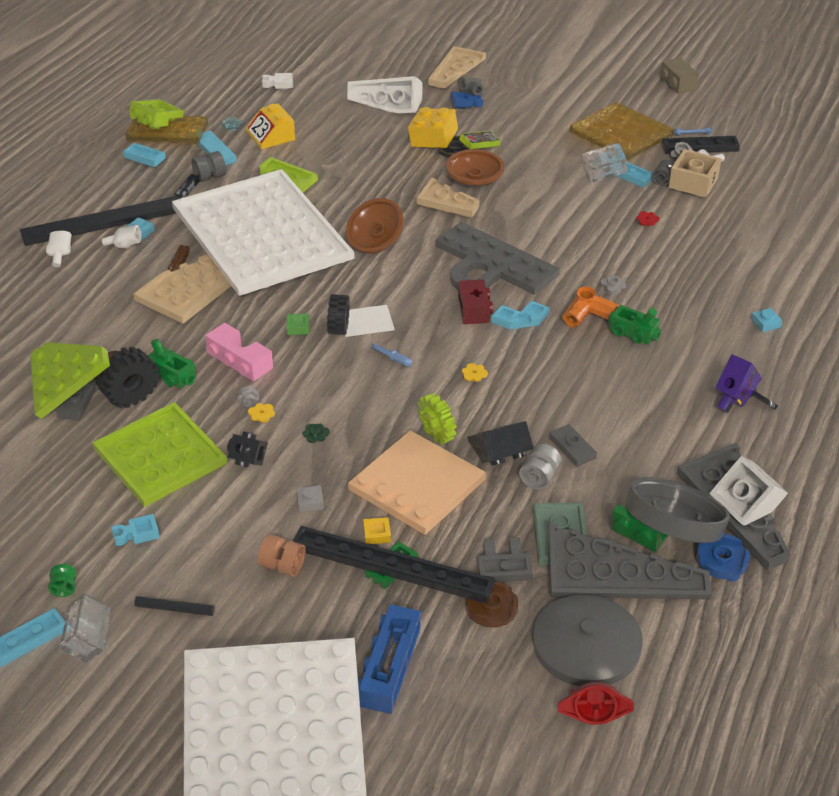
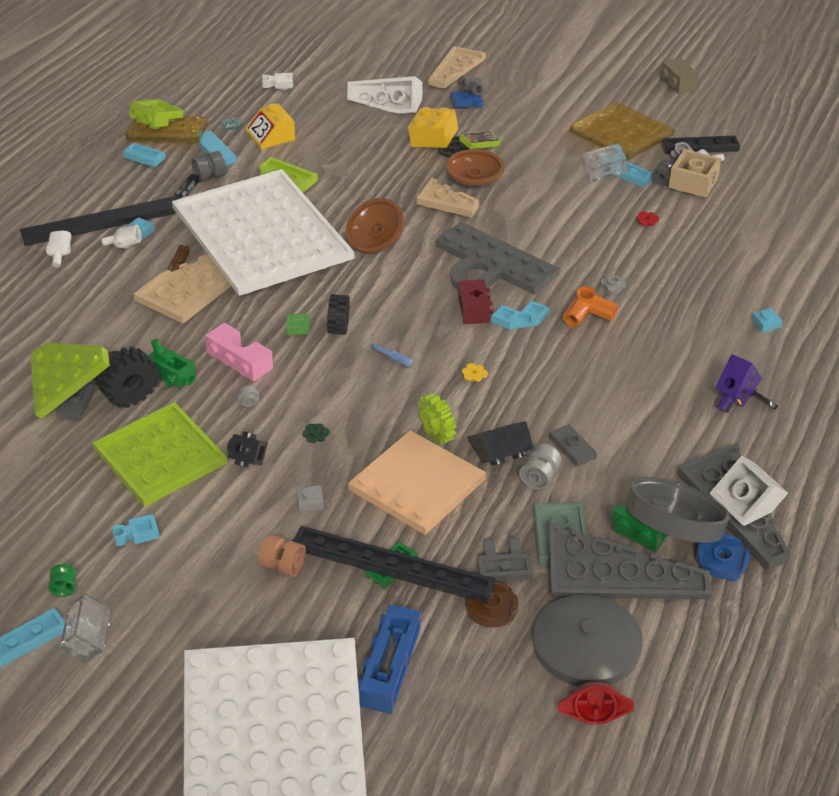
black bar [134,596,215,616] -> none
yellow plant [248,403,275,423] -> none
white sticker [345,305,395,337] -> none
yellow plate [363,517,391,544] -> none
green brick [608,305,661,345] -> none
medium blue hinge [674,127,712,136] -> none

